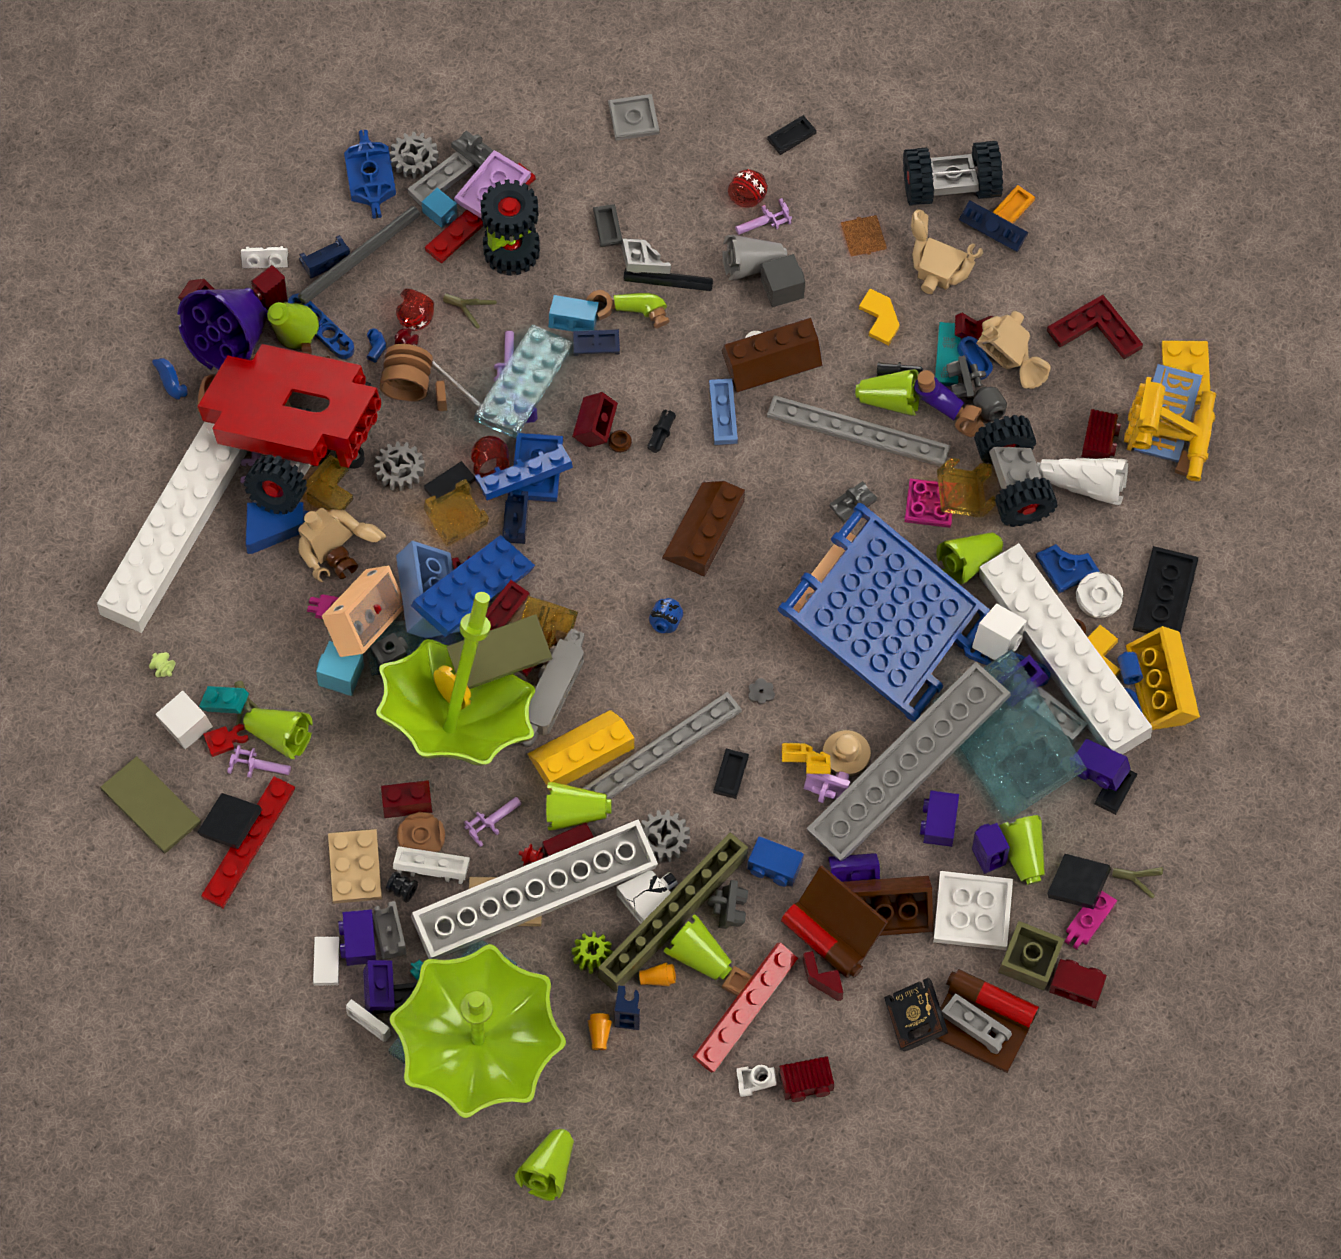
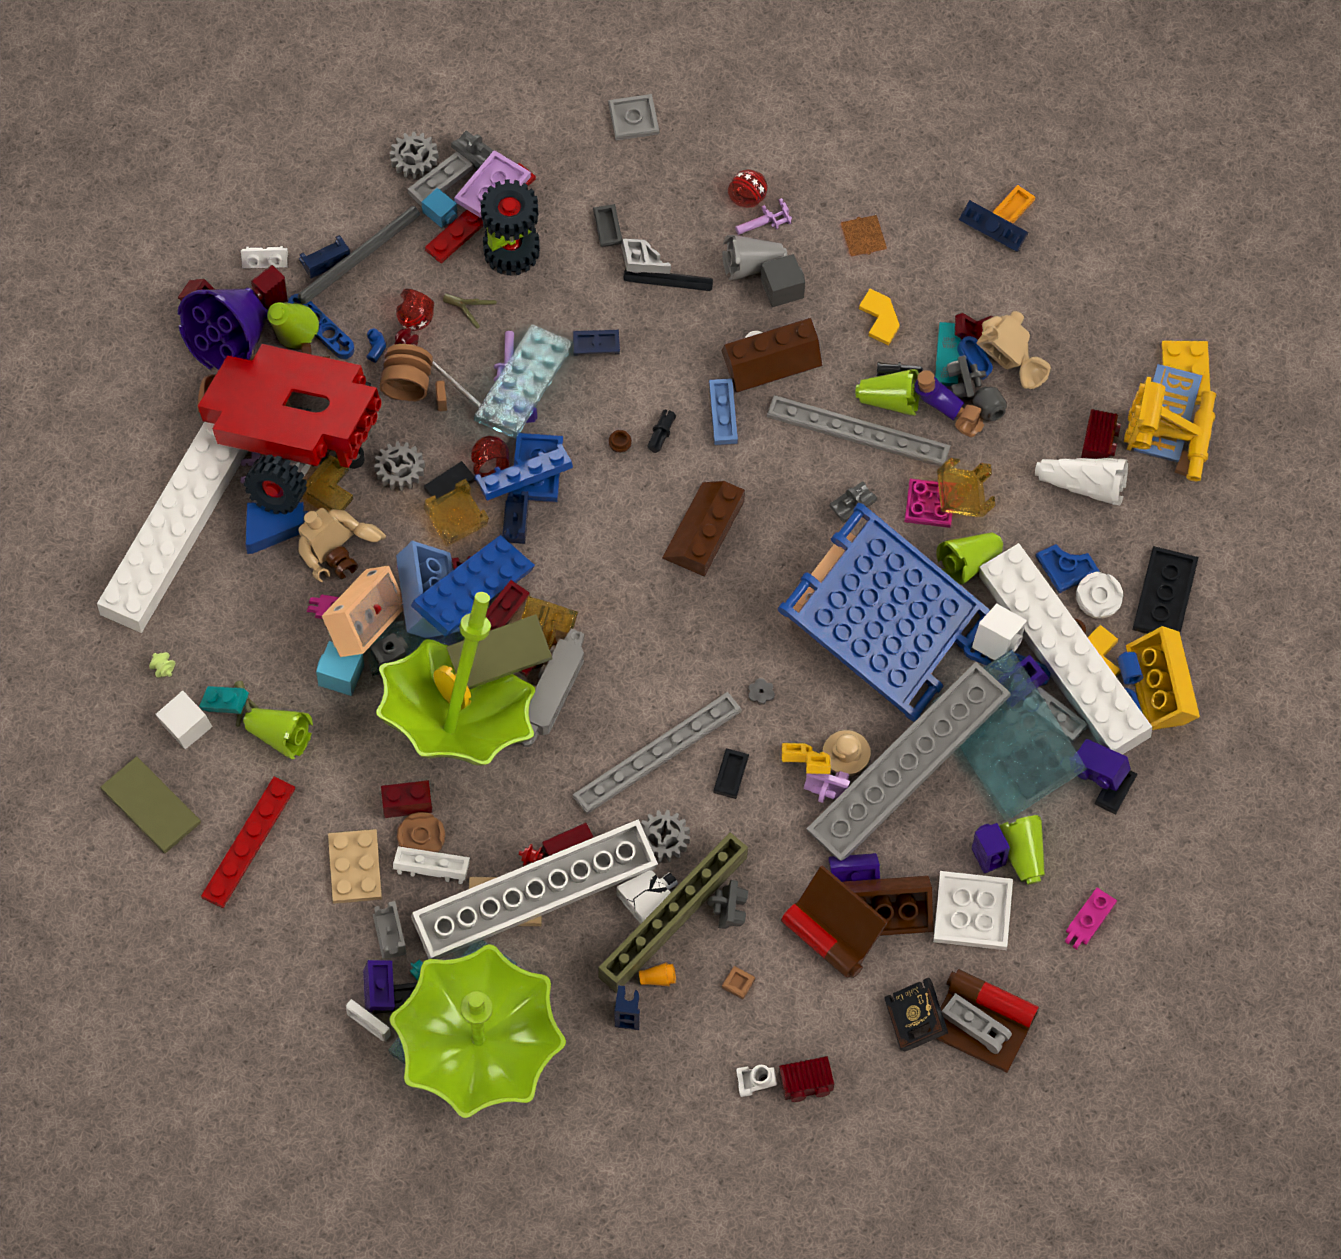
blue arm [152,358,188,400] -> none
black tile [197,793,262,849] -> none
red plate [203,724,249,757] -> none
lavender piece [228,745,291,778] -> none
white tile [313,937,340,985] -> none
dark purple brick [338,909,376,966] -> none
blue plate [344,130,396,219] -> none
black bush [386,872,418,903] -> none
lavender piece [464,797,521,847] -> none
lime cone [515,1129,574,1201] -> none
yellow slope [527,710,634,790] -> none
lime cone [546,782,612,831] -> none
dark azure hinge [549,295,599,332] -> none
lime gear [571,931,613,974] -> none
dark red brick [572,392,618,447] -> none
piece [586,290,670,328] -> none
light orange cone [587,1013,612,1050] -> none
blue head [649,598,683,633] -> none
lime cone [663,914,732,980] -> none
plate [693,942,798,1073] -> none
blue piece [747,836,804,887] -> none
black tile [767,115,817,155] -> none
dark red slope [803,951,844,1001] -> none
black plate [903,141,1003,206] -> none
tan torso [911,209,983,294] -> none
dark purple brick [920,790,959,847] -> none
black plate [974,415,1058,527] -> none
olive brick [998,921,1064,991] -> none
dark red plate [1047,295,1143,359] -> none
black tile [1047,854,1111,909] -> none
dark red brick [1049,959,1107,1009] -> none
olive plant [1112,867,1164,898] -> none

